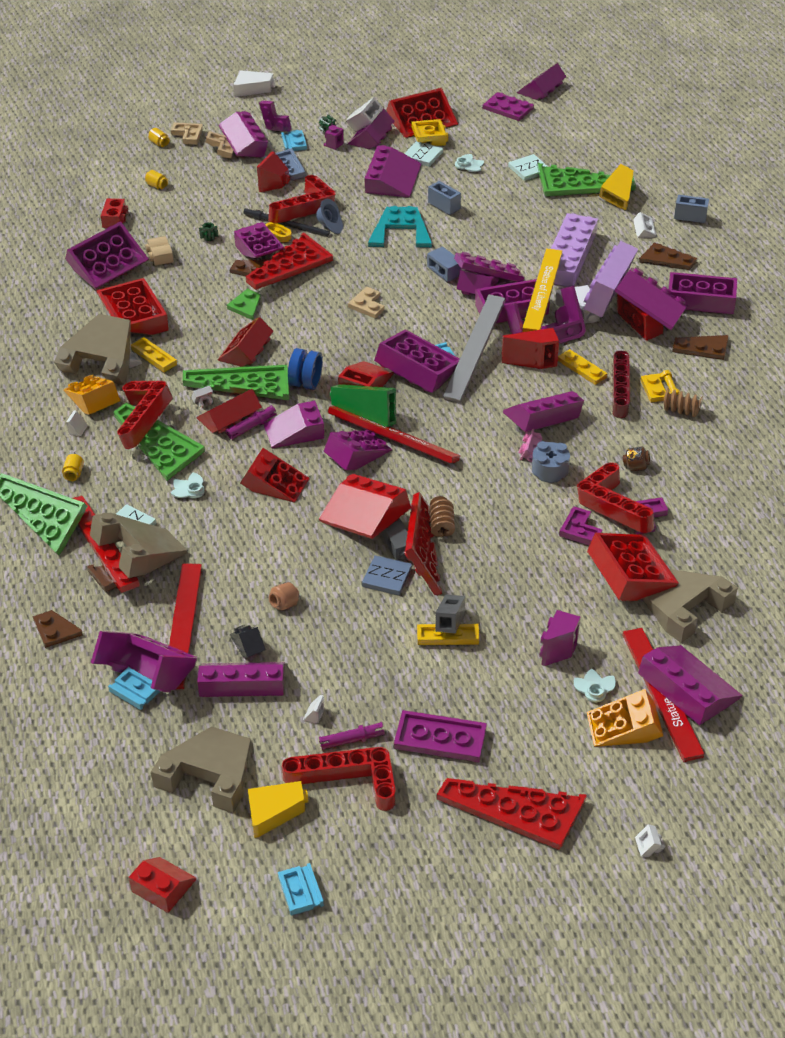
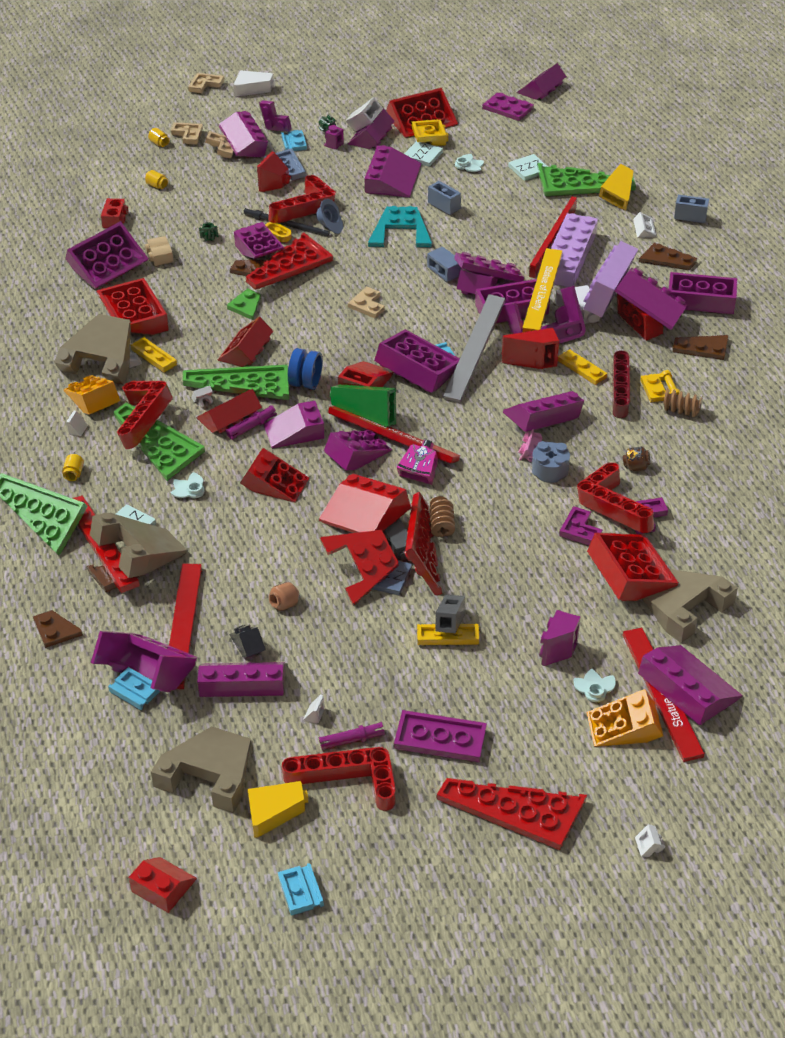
none -> tan plate [188,73,224,93]
none -> red wing [320,530,399,605]
none -> dark pink torso [397,440,438,485]
none -> red tile [529,196,577,278]

